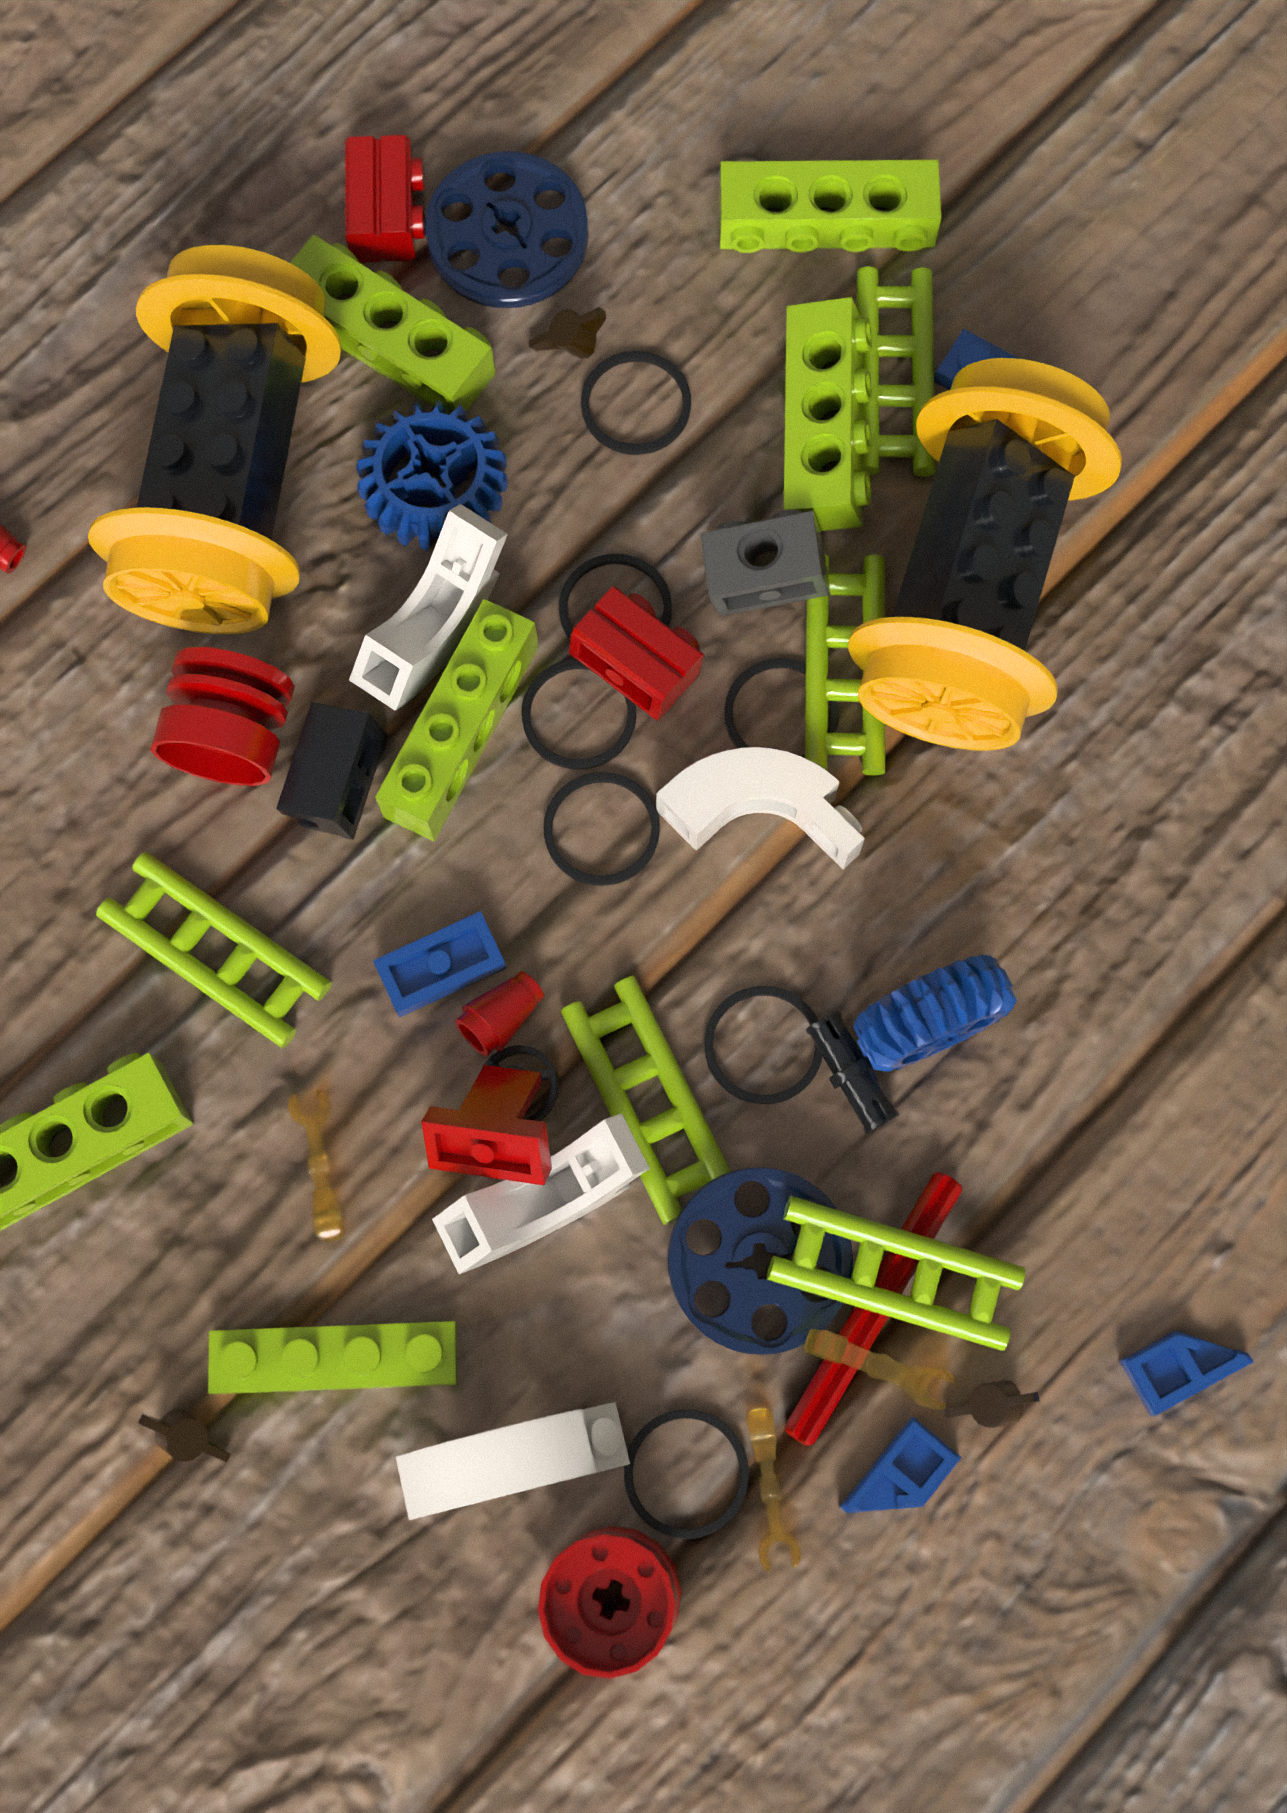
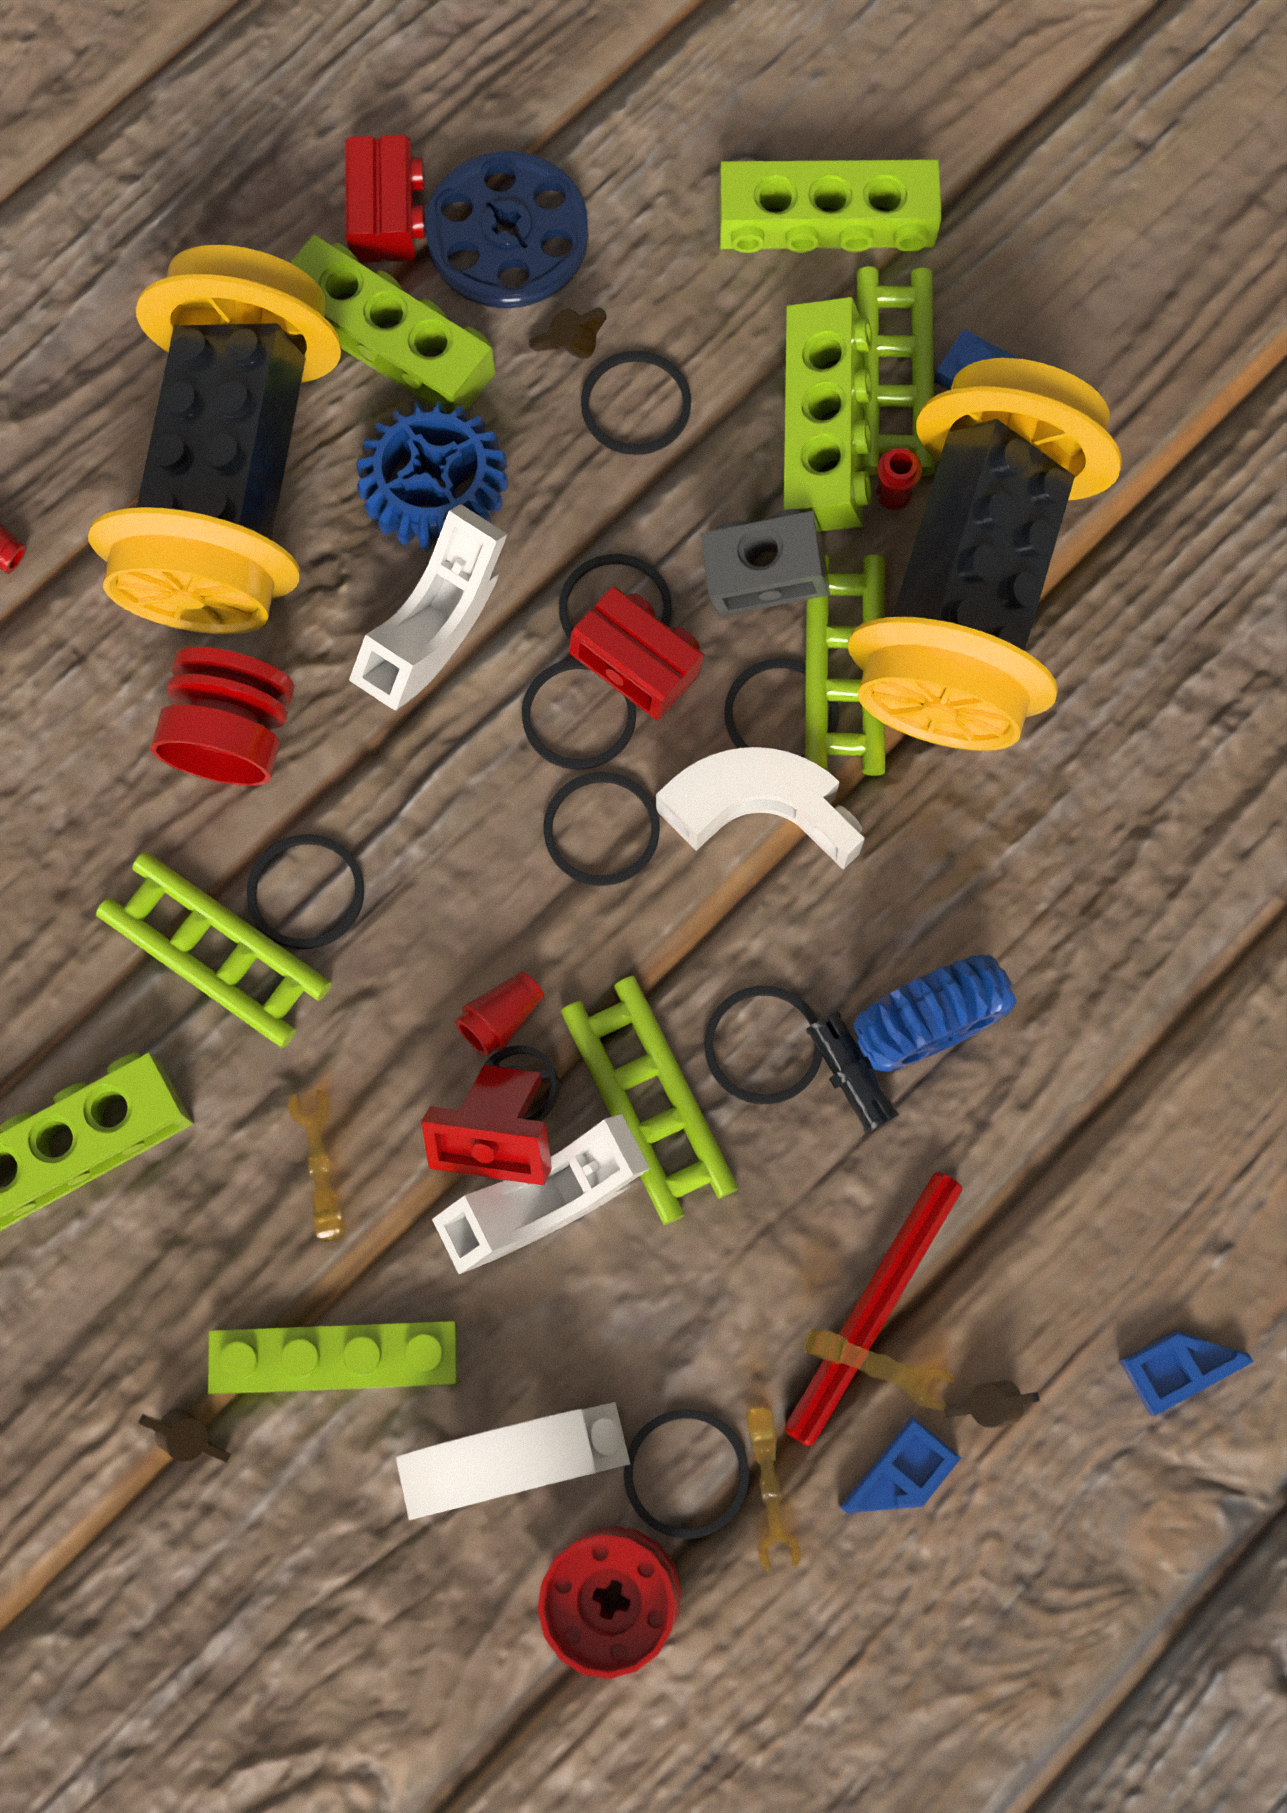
black hinge [276,702,388,840] -> none
blue plate [373,911,507,1018] -> none
lime brick [375,599,539,842] -> none
dark blue wedge [667,1167,853,1355] -> none
lime bar [767,1196,1026,1351] -> none
none -> black piece [246,834,364,949]
none -> red pin [876,448,922,510]

